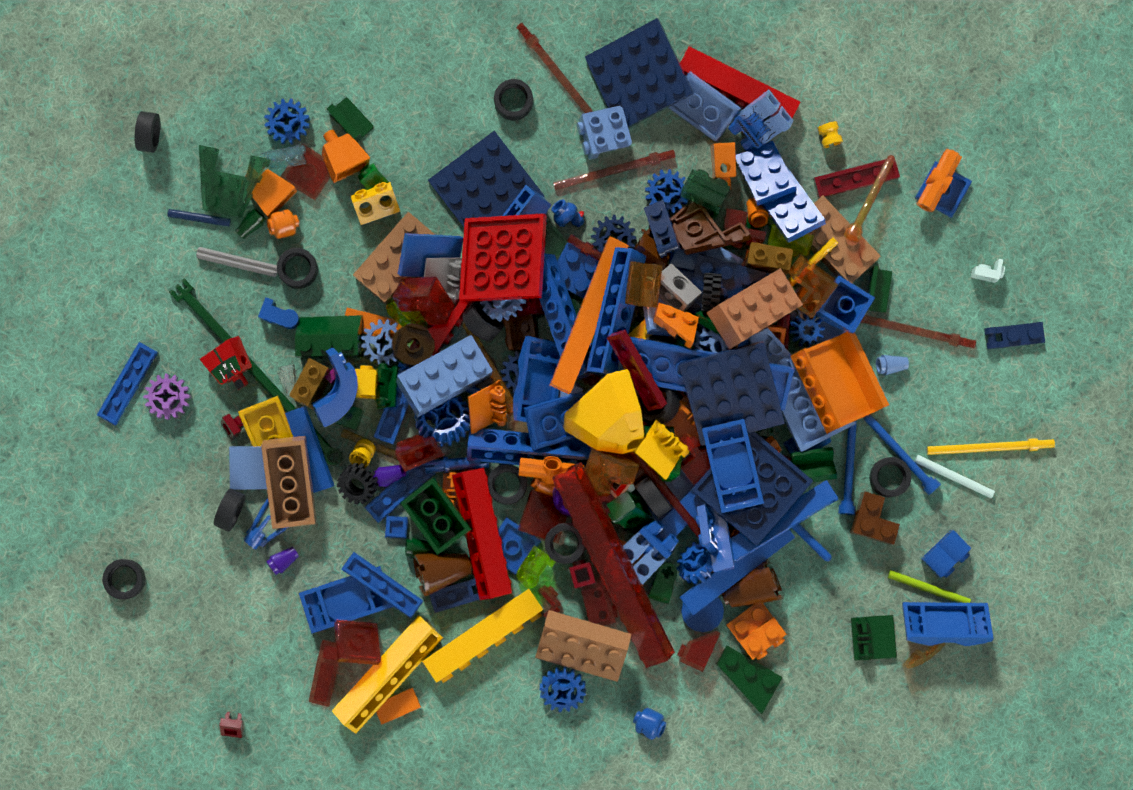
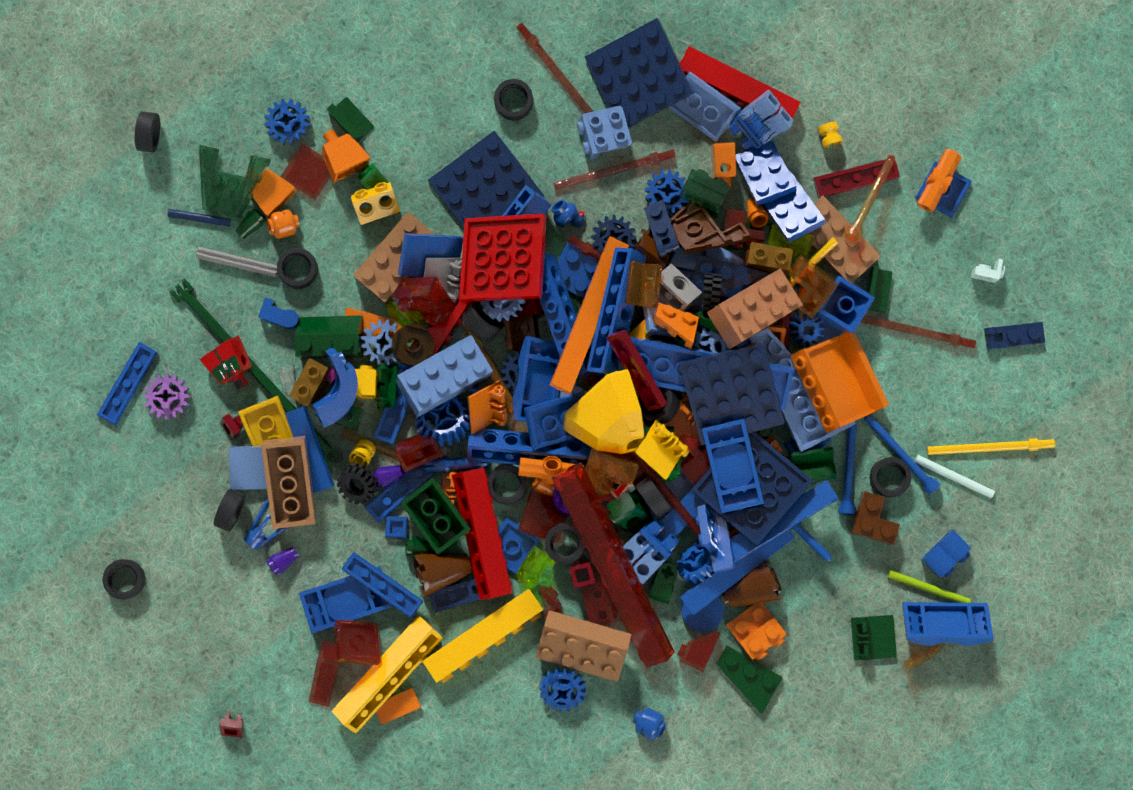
clear light blue hinge [260,144,306,170] -> none
medium blue cone [876,355,909,376] -> none

